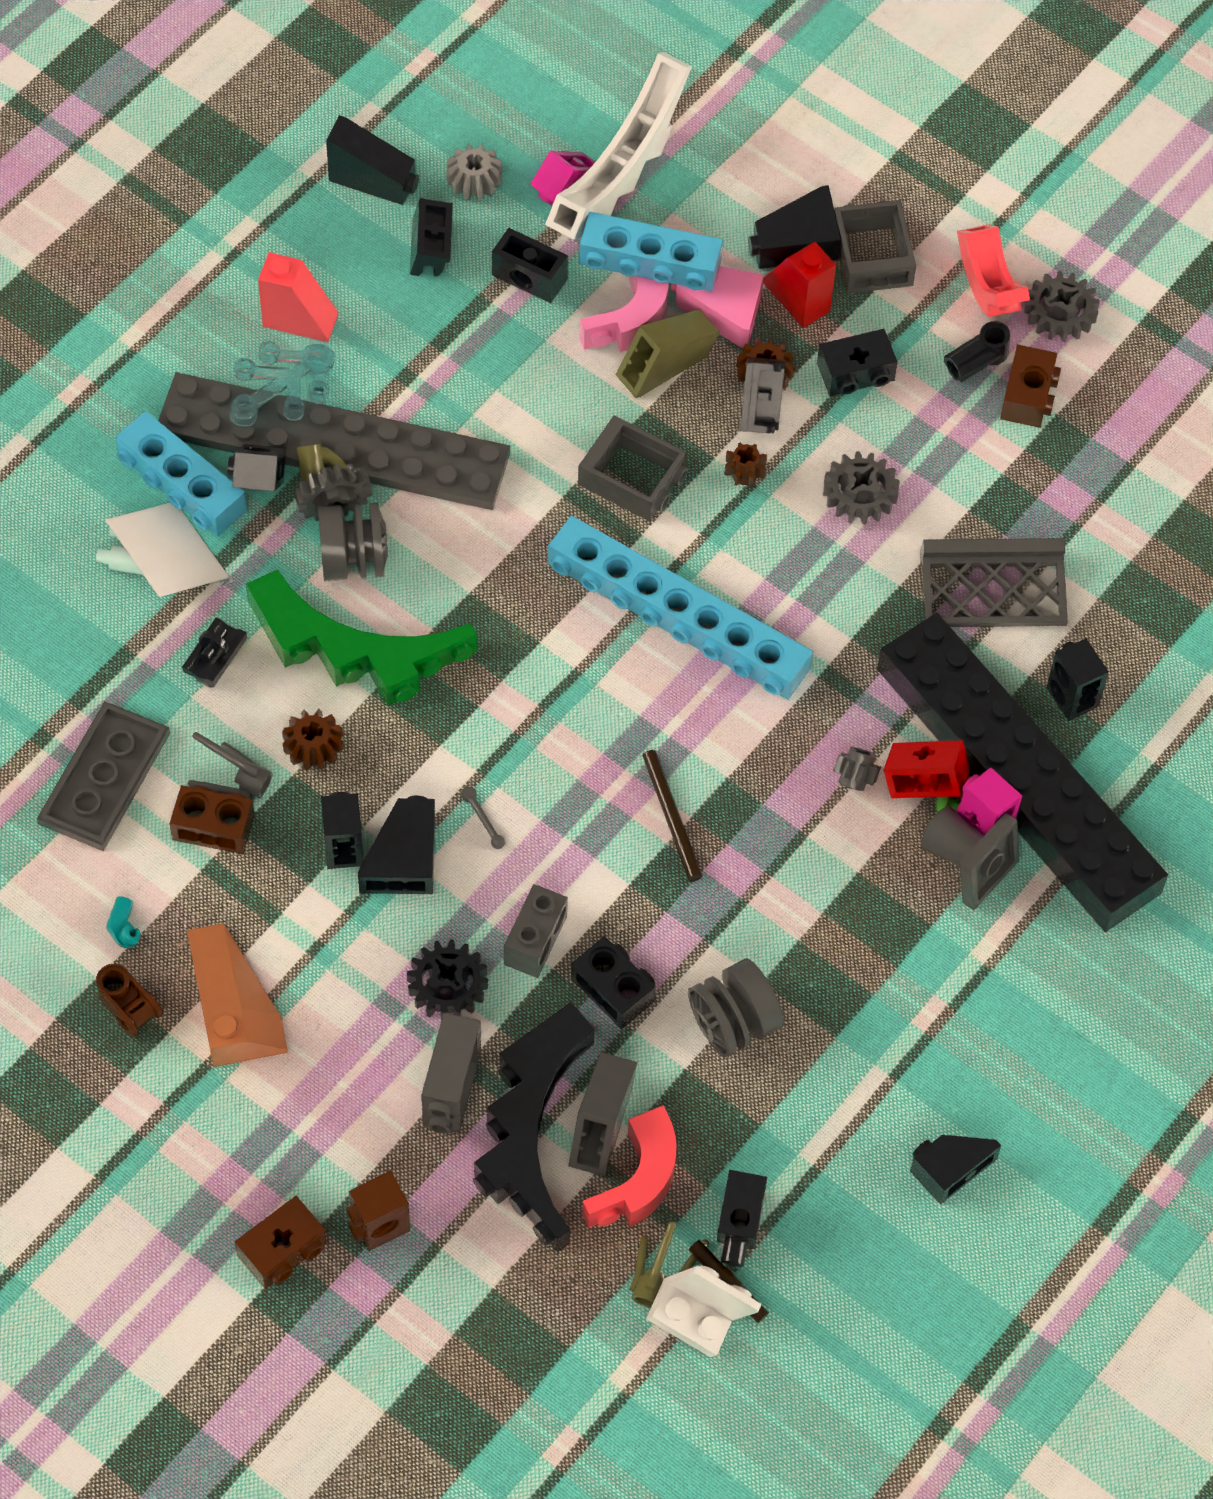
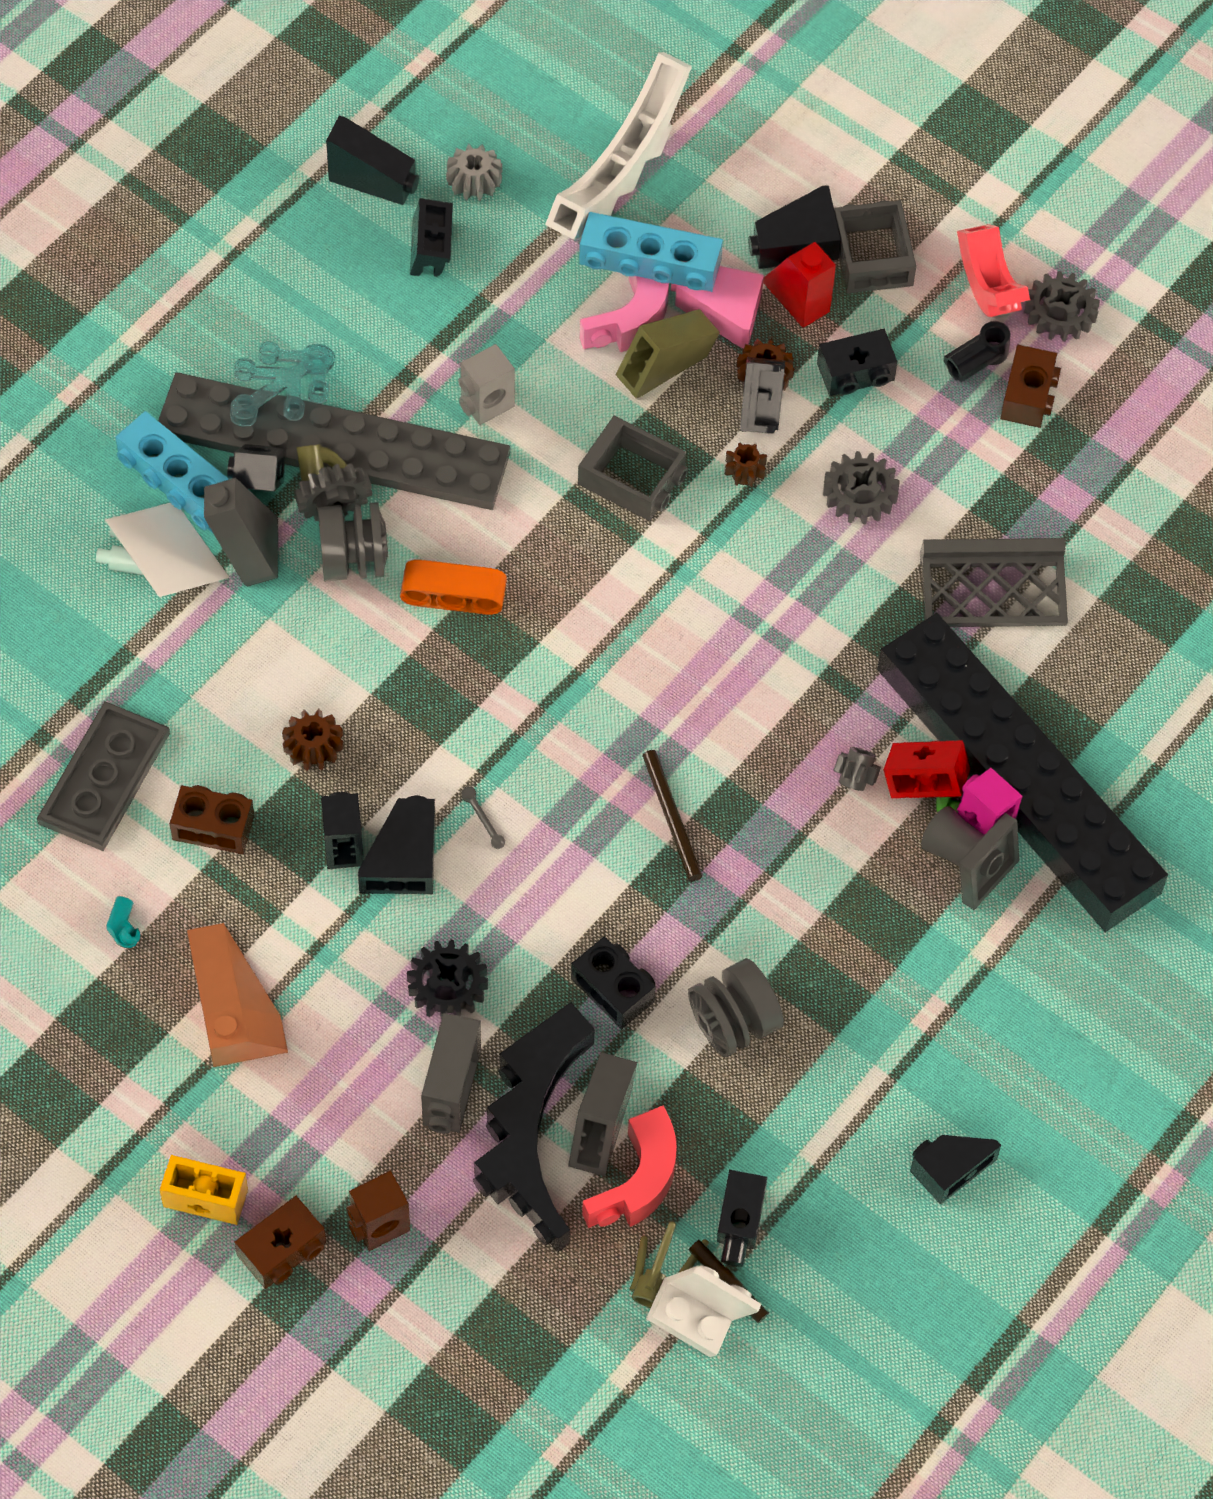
reddish brown piece [96,963,163,1038] -> none
black hips [182,617,247,688] -> none
dark grey plant [187,732,273,799] -> none
green arch [246,570,477,706] -> none
coral slope [258,252,338,343] -> none
black brick [492,228,568,303] -> none
dark grey brick [504,884,568,978] -> none
dark pink slope [530,151,595,205] -> none
medium azure brick [548,515,813,700] -> none
black brick [1046,638,1109,721] -> none
none -> yellow brick [160,1155,248,1225]
none -> dark grey slope [204,478,278,587]
none -> orange beam [400,559,507,615]
none -> light grey brick [458,344,515,425]

